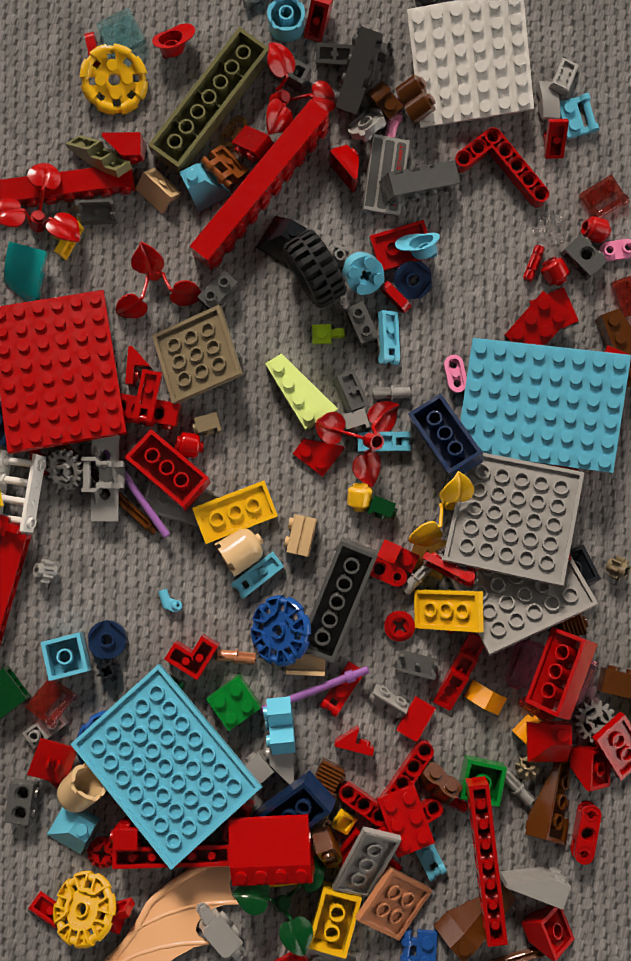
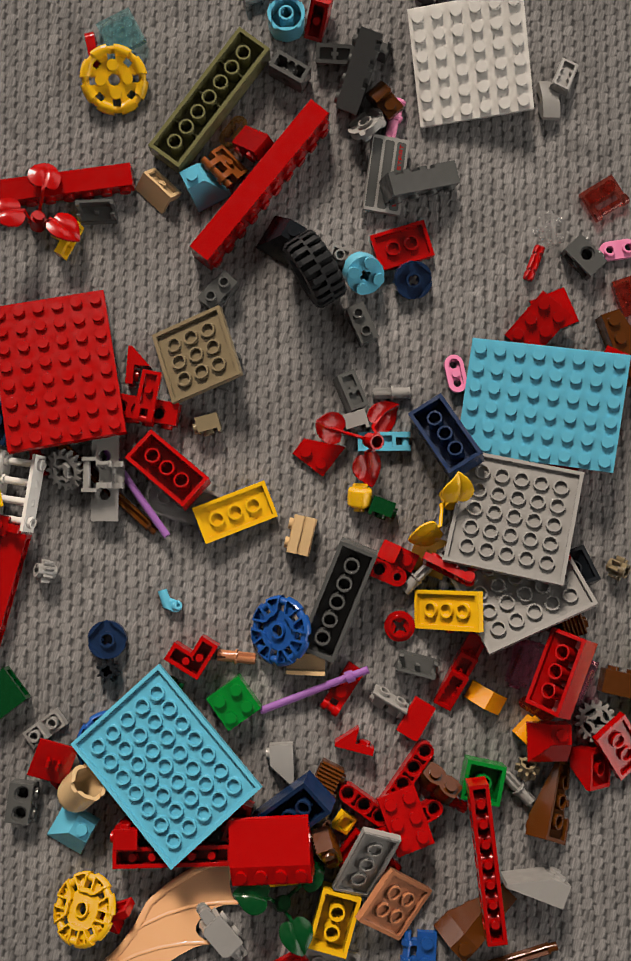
teal slope [4,241,48,302] -> none
clear red plate [25,679,79,729] -> none
red slope [28,891,68,931] -> none
medium azure brick [40,632,92,681] -> none
olive slope [65,135,132,177] -> none
red gear [87,836,113,869] -> none
red slope [102,132,147,164] -> none
red plant [115,241,202,319] -> none
red piece [152,23,196,59] -> none
red head [175,432,204,458] -> none
tan cylinder [214,529,264,577] -> none
medium azure plate [230,551,284,599] -> none
light grey brick [245,750,274,784] -> none
medium azure brick [263,696,296,755] -> none
yellowish green wedge [265,354,338,431] -> none
red plant [266,42,336,135] -> none
lime plate [312,324,345,345] -> none
red slope [329,144,359,193] -> none
medium azure plate [378,310,400,365] -> none
red beam [380,281,411,314] -> none
reddish brown brick [395,75,436,123] -> none
medium azure piece [395,233,440,260] -> none
medium azure plate [415,844,448,882] -> none
red beam [454,127,549,208] -> none
red slope [521,905,575,961] -> none
red head [541,256,570,286] -> none
red slope [543,119,569,159] -> none
medium azure plate [560,93,600,140] -> none
red piece [570,801,601,865] -> none
red head [581,216,611,243] -> none

